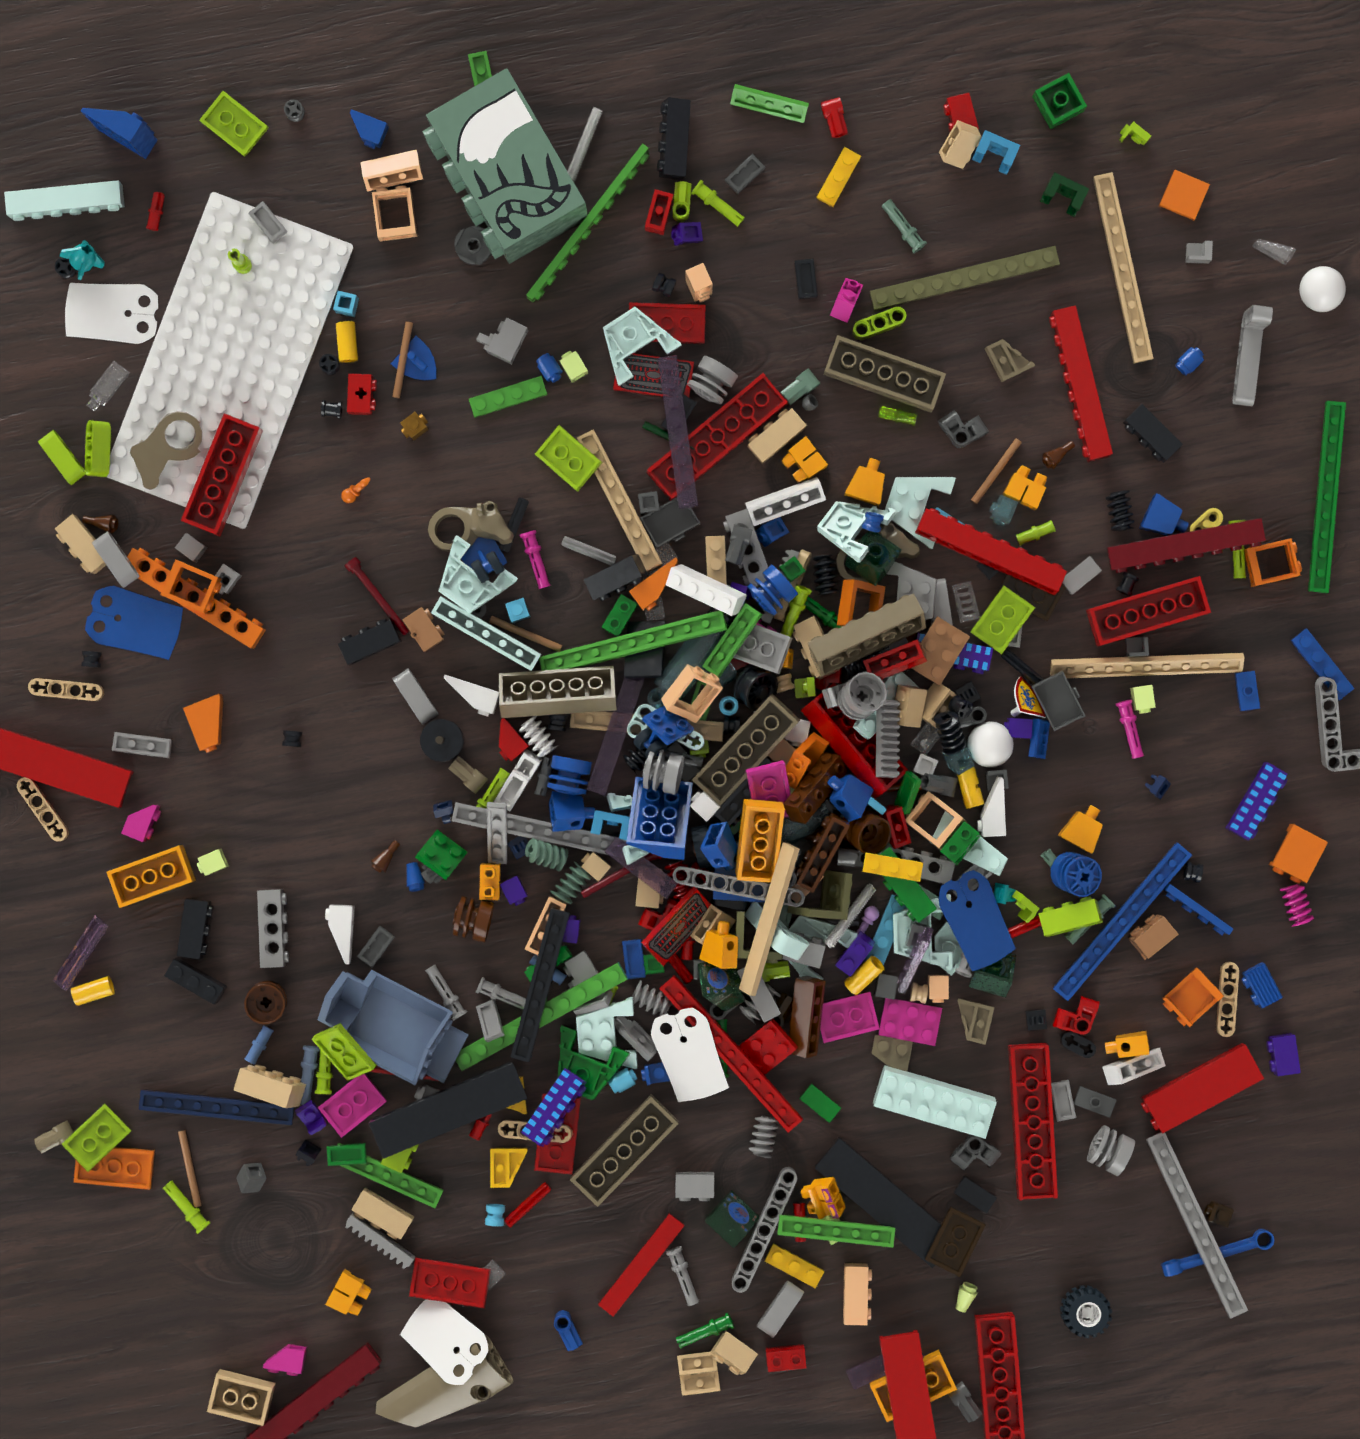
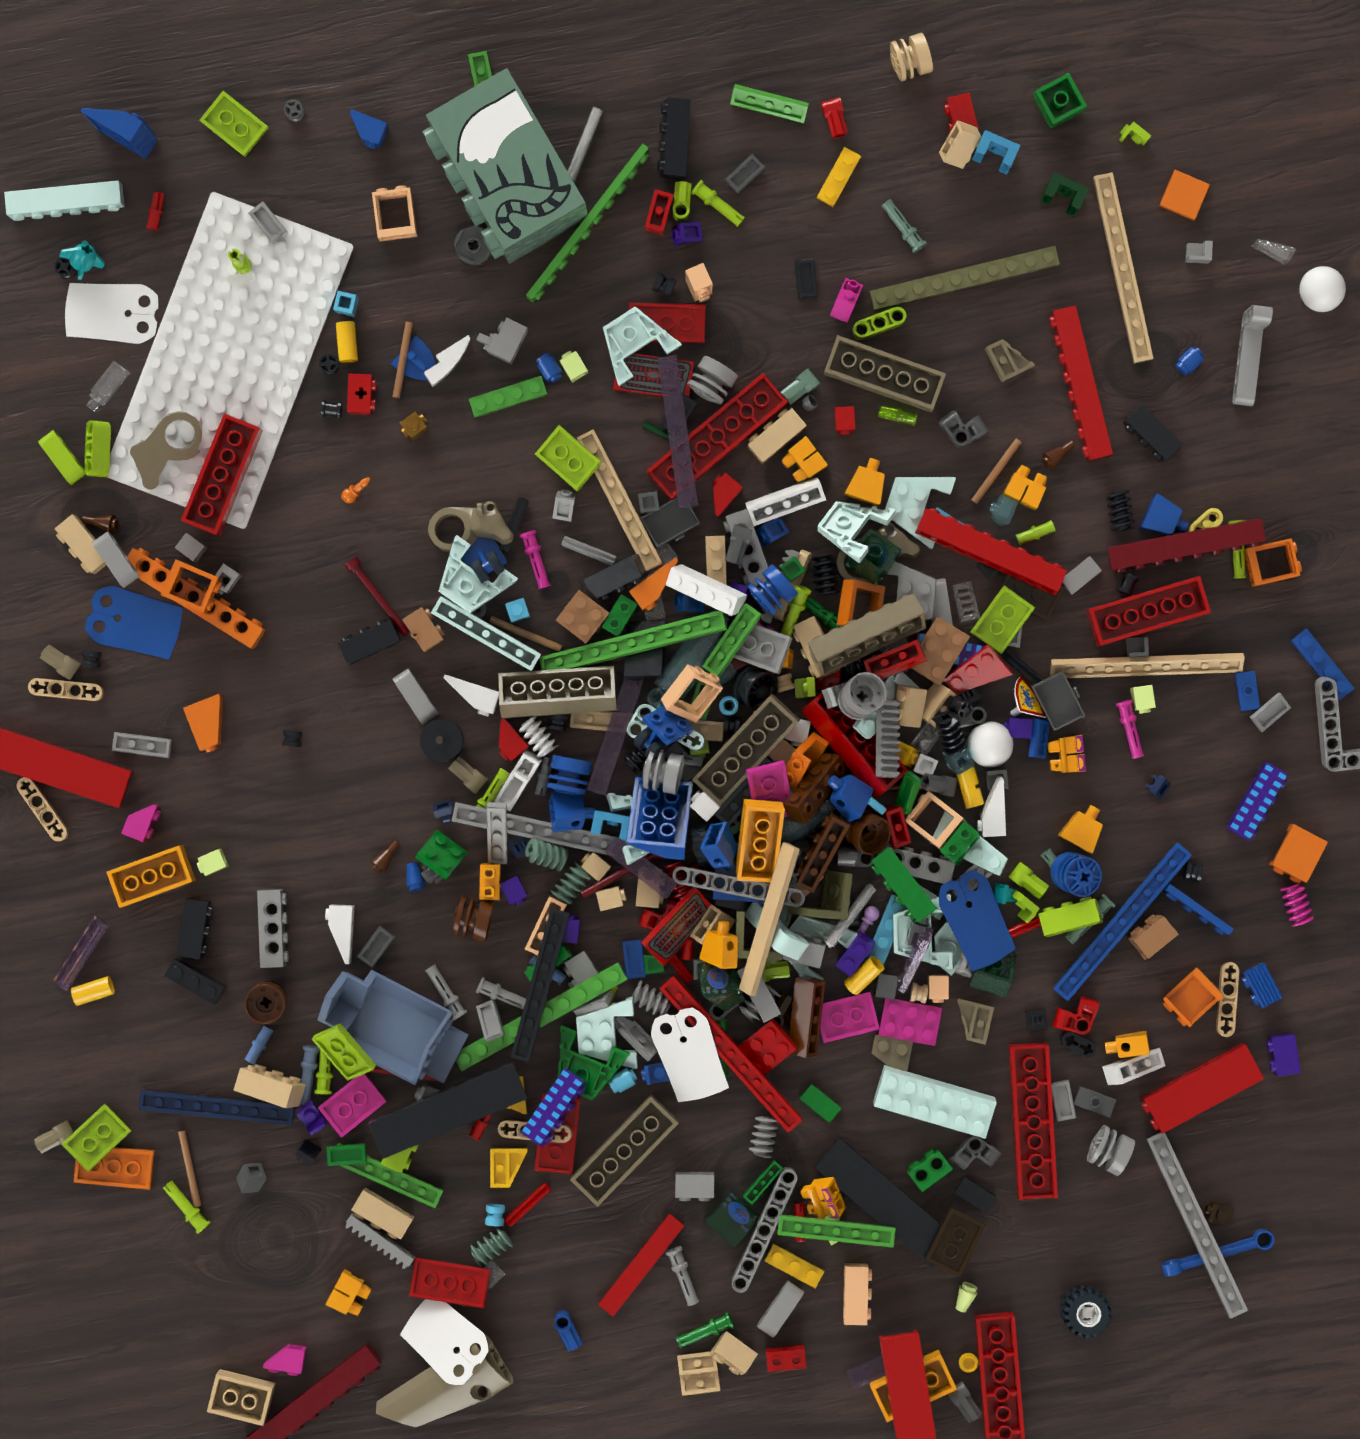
light nougat brick [361,150,423,192] -> none
blue wheel [862,512,884,532] -> none
yellow plate [862,853,923,882] -> none
green plate [1308,401,1346,593] -> none
none -> dark tan piece [40,644,81,680]
none -> white slope [424,335,470,387]
none -> sand green piece [470,1228,514,1268]
none -> light grey bracket [552,490,576,522]
none -> medium nougat brick [556,590,610,644]
none -> tan brick [596,886,627,911]
none -> blue bracket [674,592,705,613]
none -> red slope [713,473,743,518]
none -> green piece [743,1159,783,1205]
none -> red brick [834,406,855,436]
none -> tan wheel [890,33,933,82]
none -> yellow bracket [897,742,919,768]
none -> green brick [907,1148,953,1192]
none -> wing [943,644,1013,694]
none -> yellow plate [959,1353,978,1373]
none -> lime piece [1009,862,1049,899]
none -> light orange hips [1047,735,1086,773]
none -> light grey tile [1250,692,1291,732]

